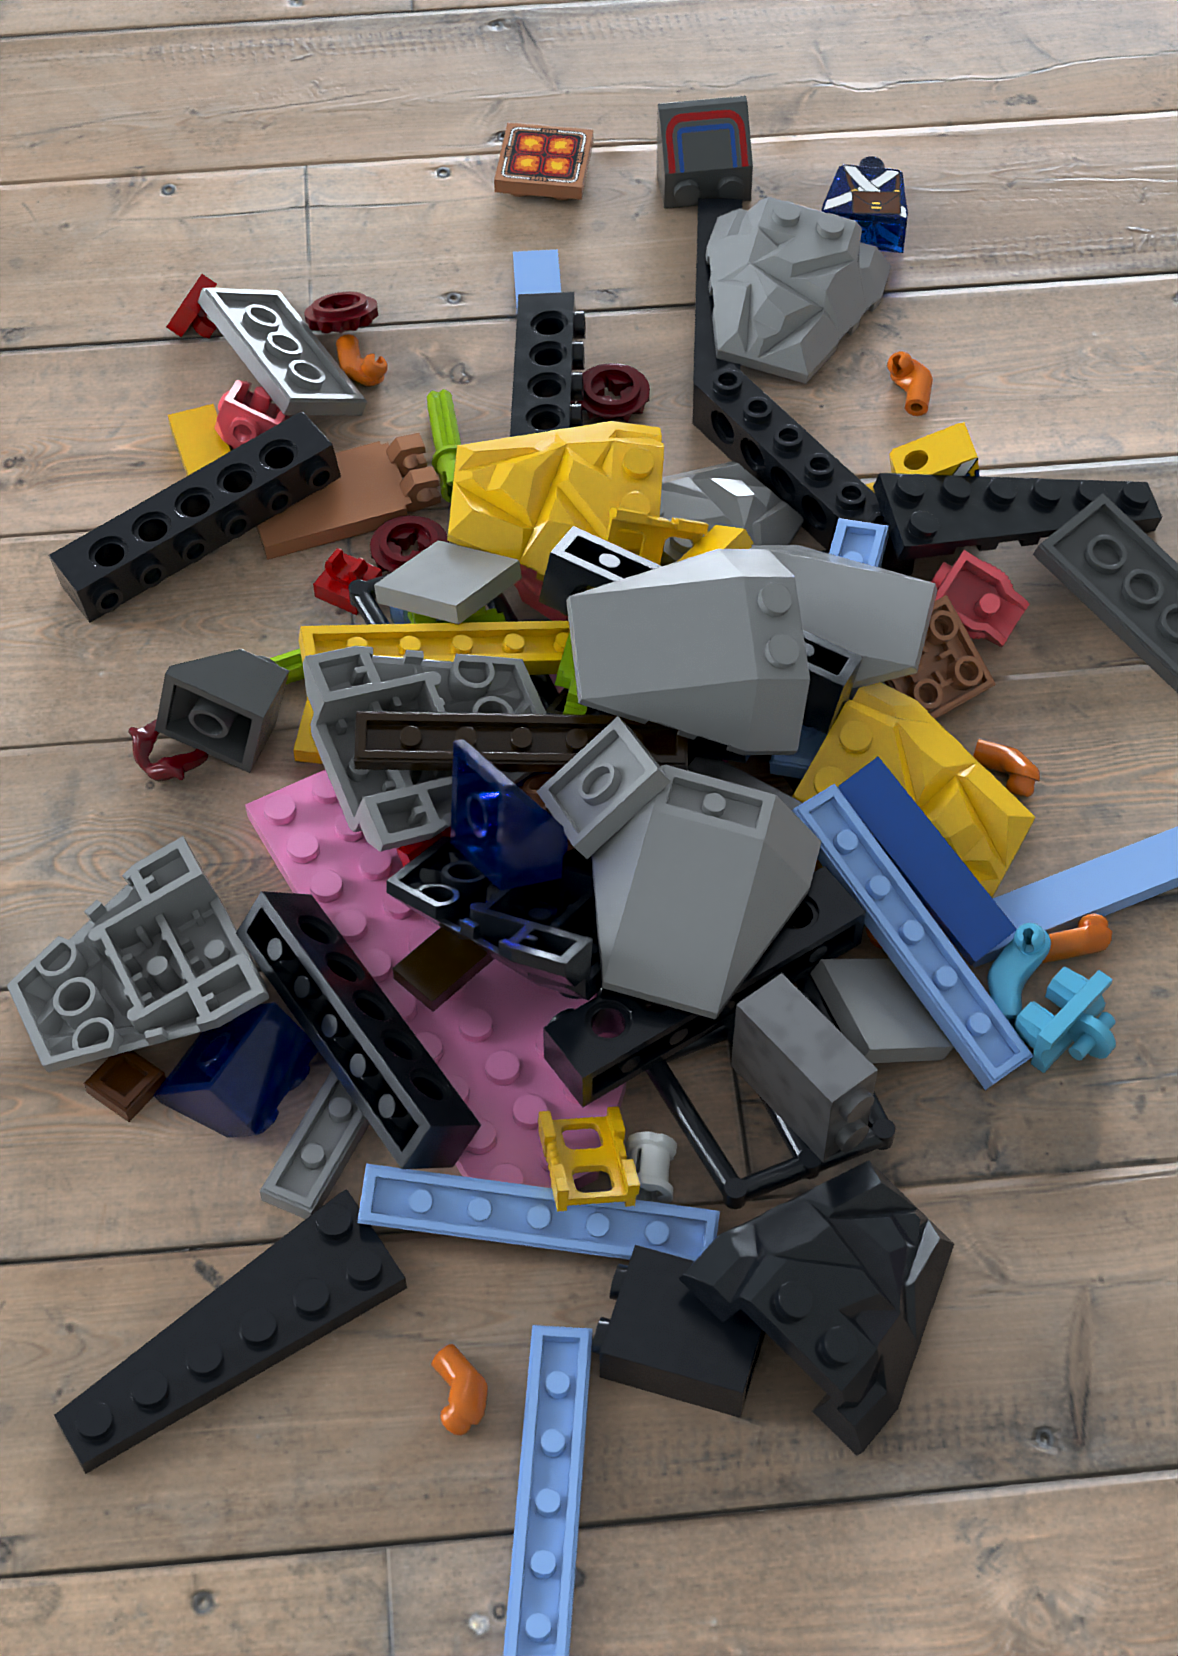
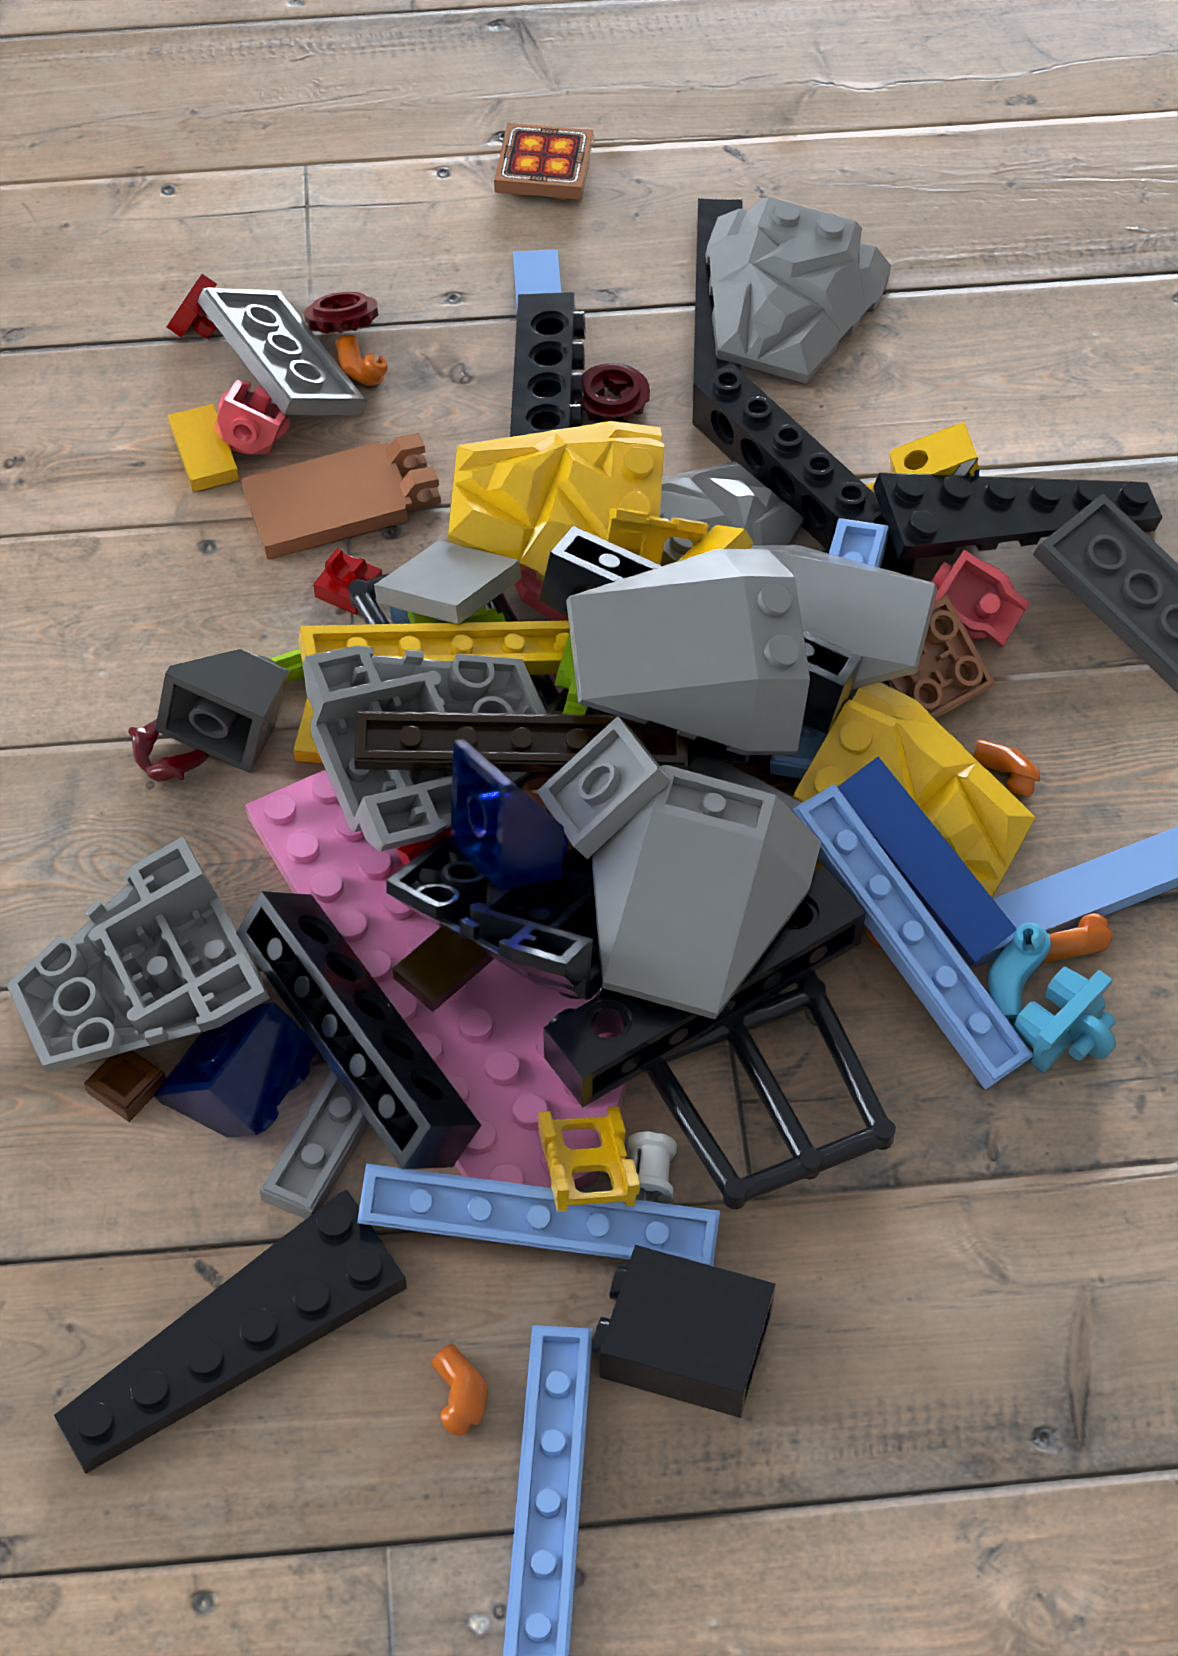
black brick [49,411,341,623] -> none
dark red gear [370,515,449,573] -> none
lime axle [426,389,461,503] -> none
dark grey slope [657,96,753,209] -> none
black wedge [679,1160,954,1455] -> none
flat silver brick [731,973,878,1162] -> none
light grey tile [810,958,954,1063] -> none
torso [822,156,908,253] -> none
orange arm [887,351,933,416] -> none

